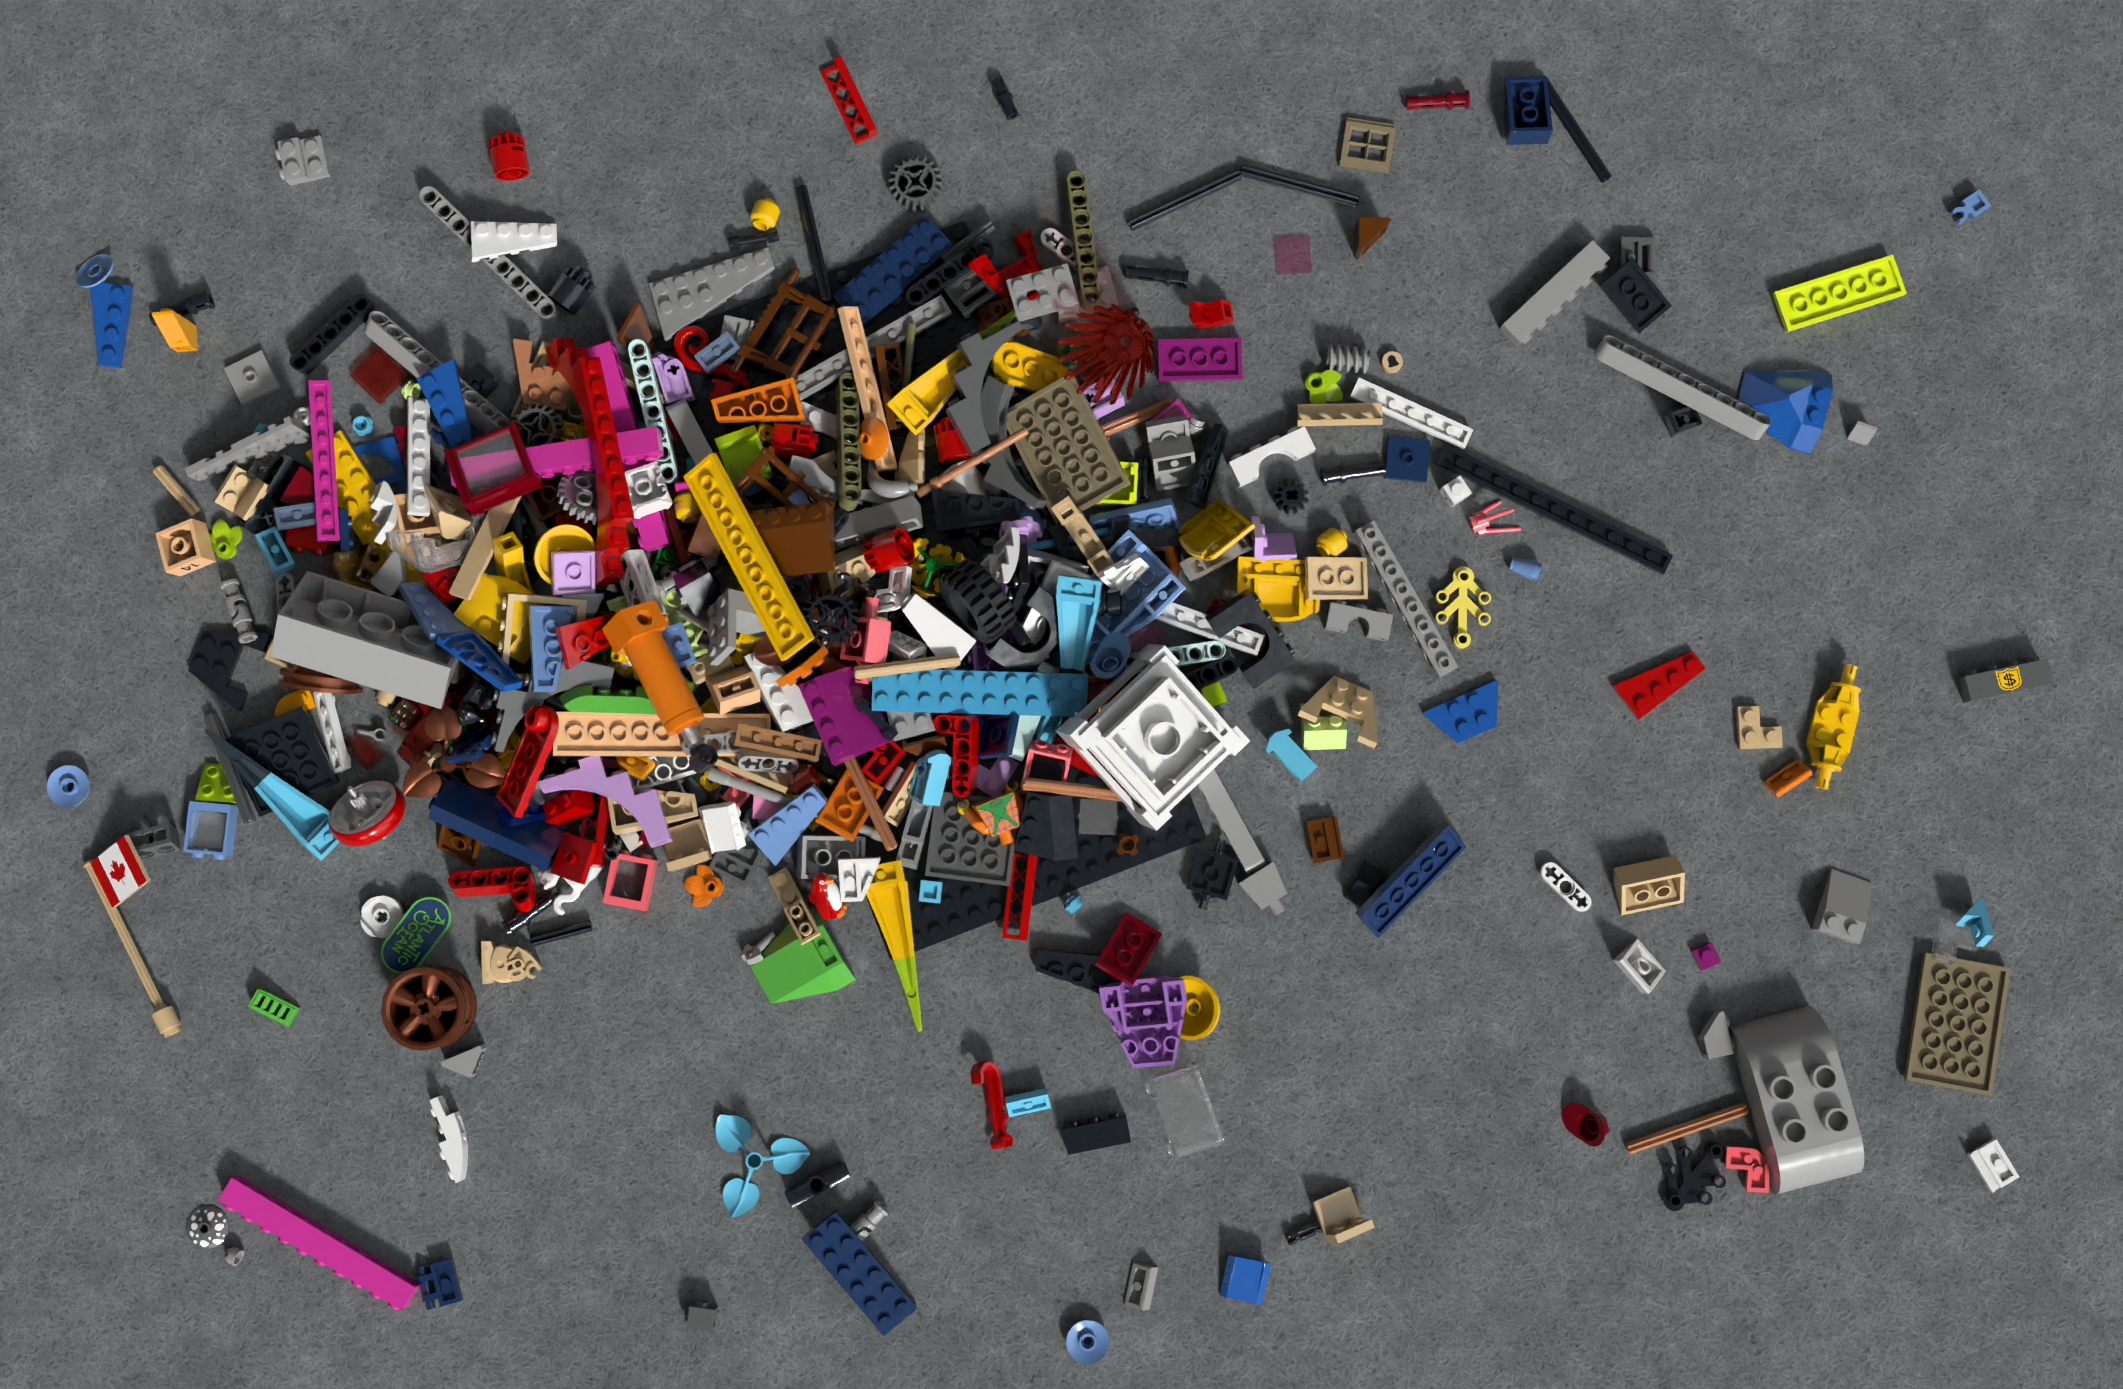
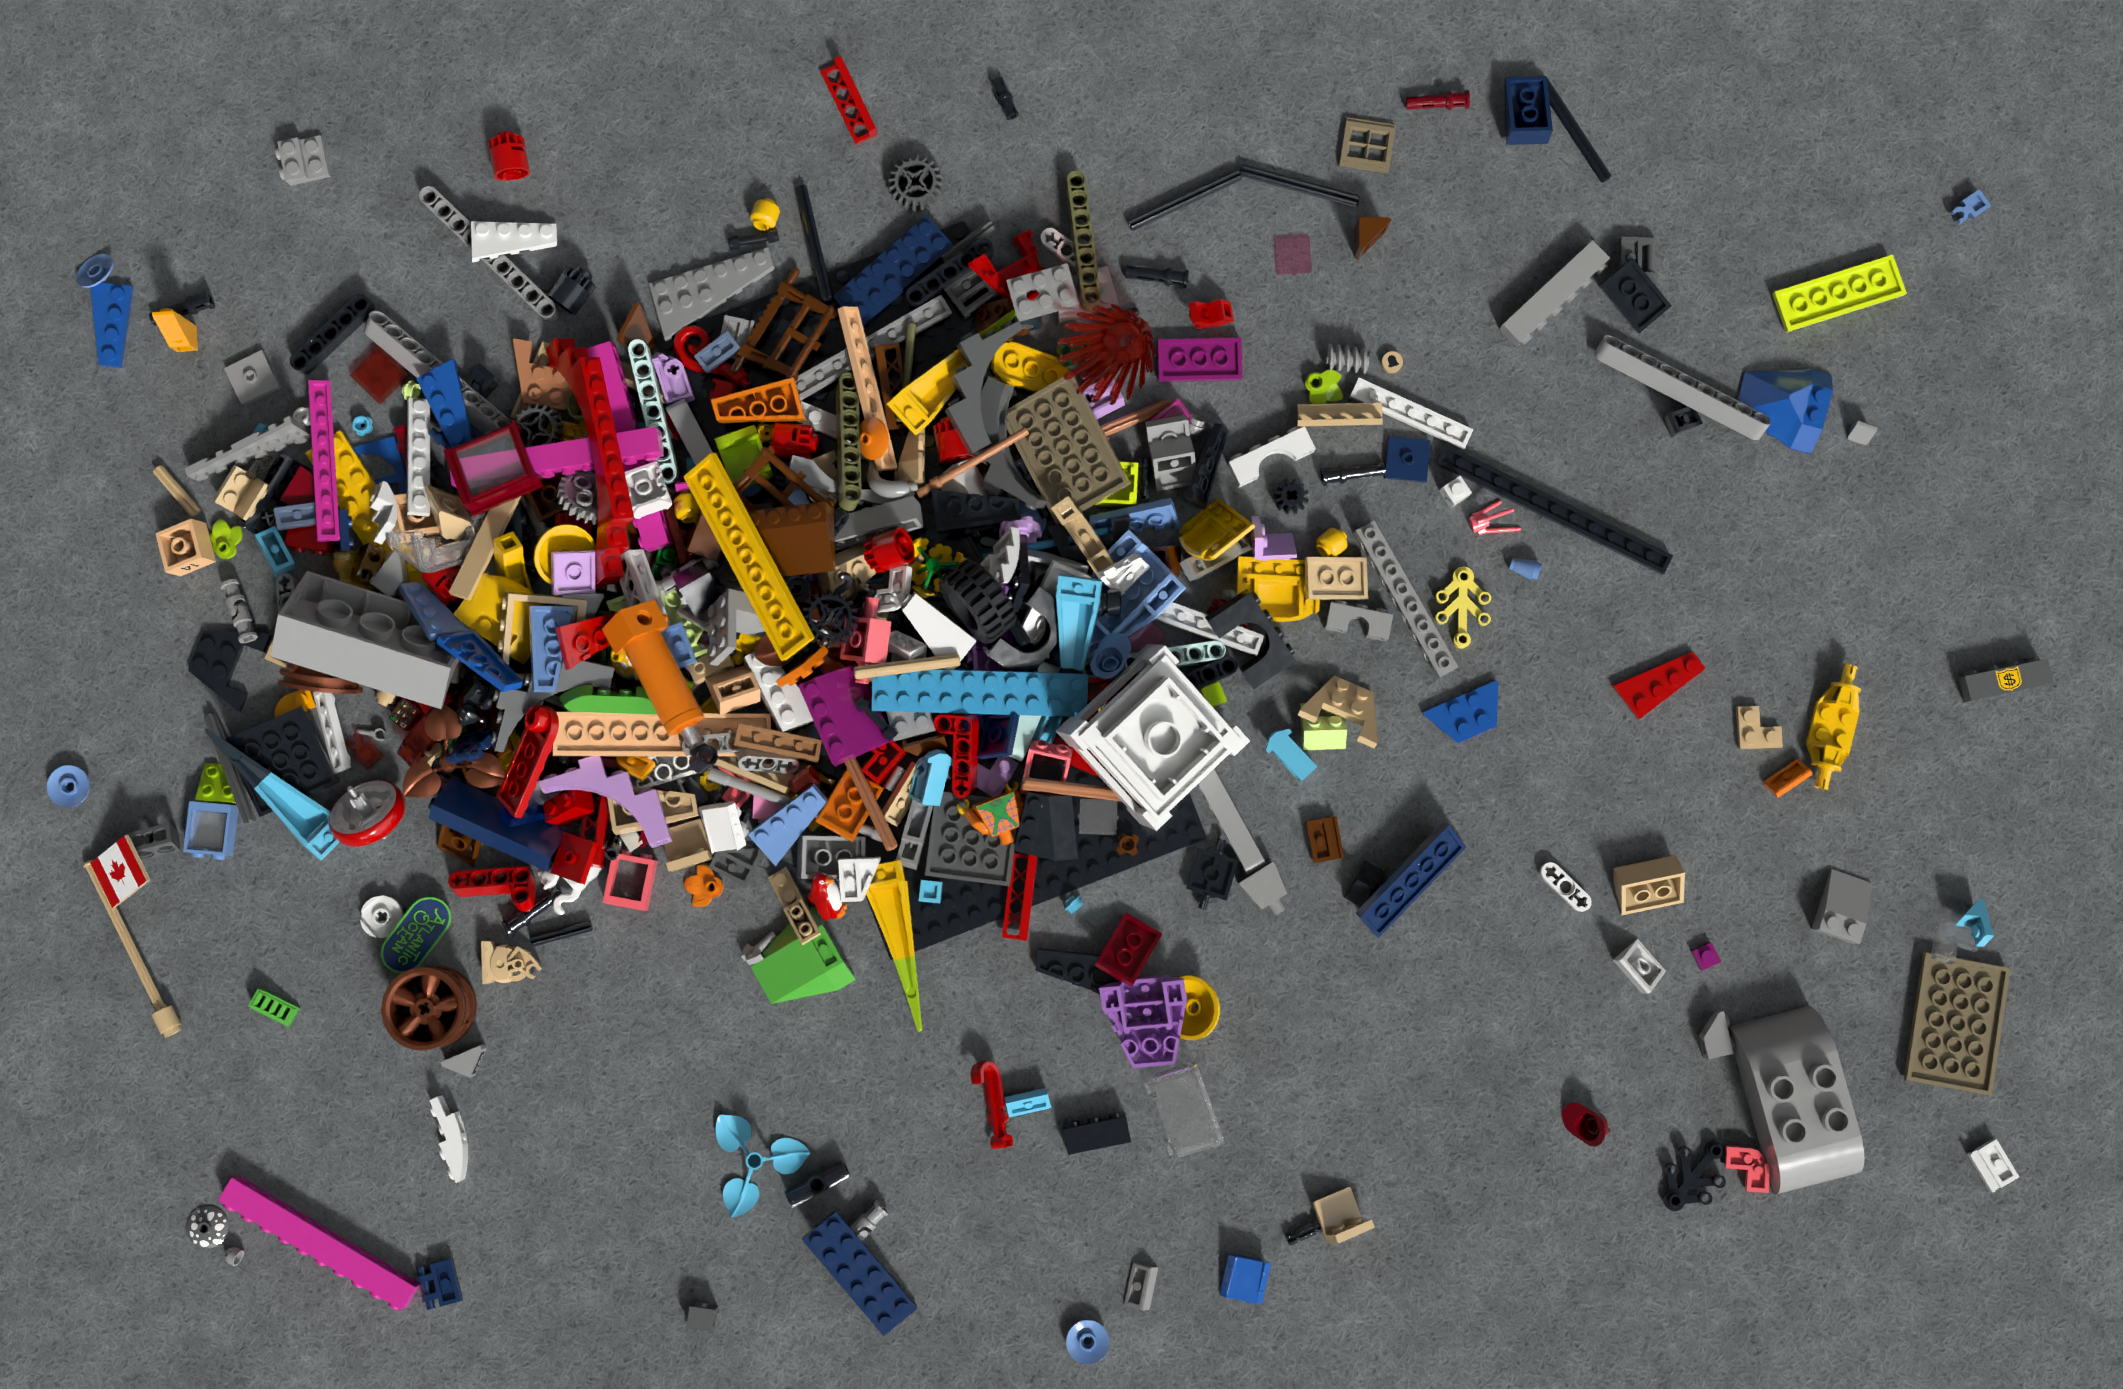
nougat axle [1625,1103,1749,1154] -> none

